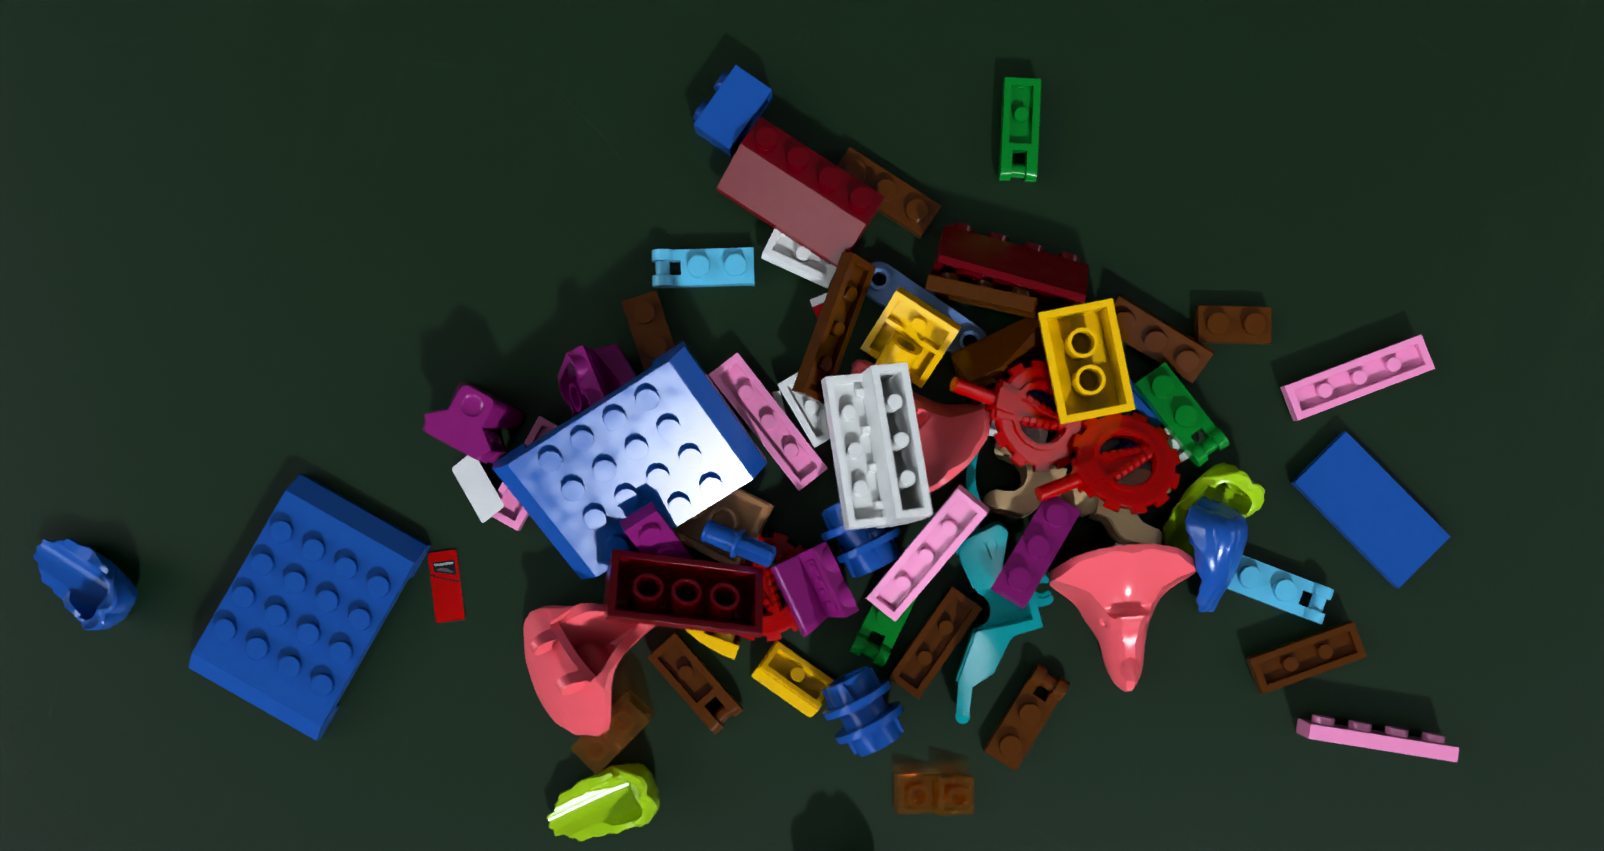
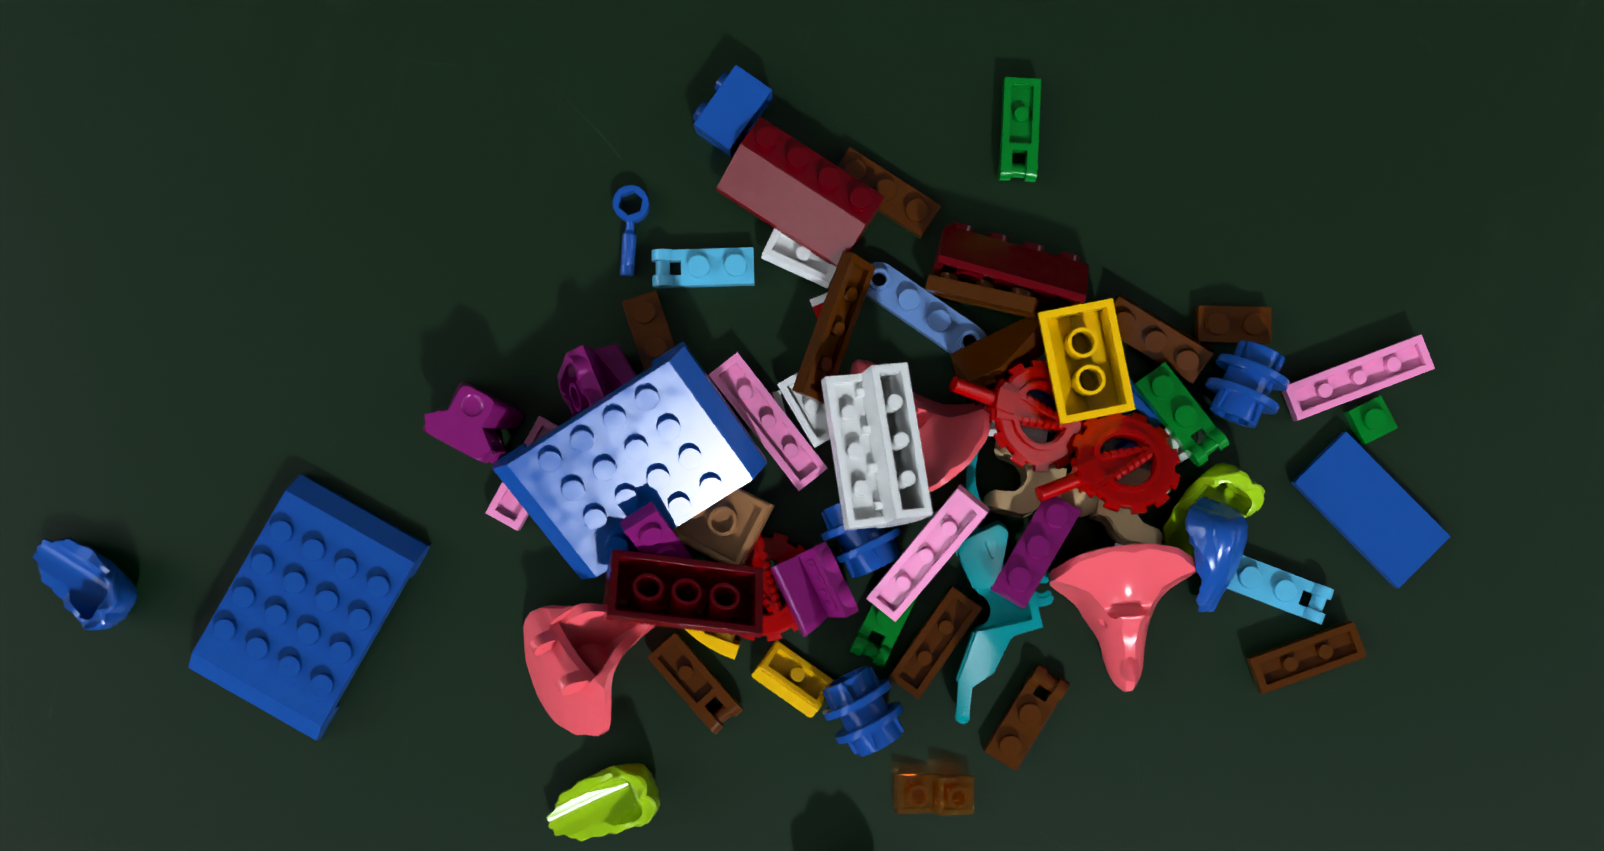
red sticker [428,550,465,623] -> none
white sticker [452,455,504,523] -> none
clear orange brick [570,689,655,775] -> none
blue axle [700,519,776,567] -> none
yellow plate [860,286,962,388] -> none
bright pink plate [1296,714,1459,762] -> none
none -> blue piece [612,185,650,277]
none -> blue piece [1205,340,1290,428]
none -> green plate [1343,395,1398,445]

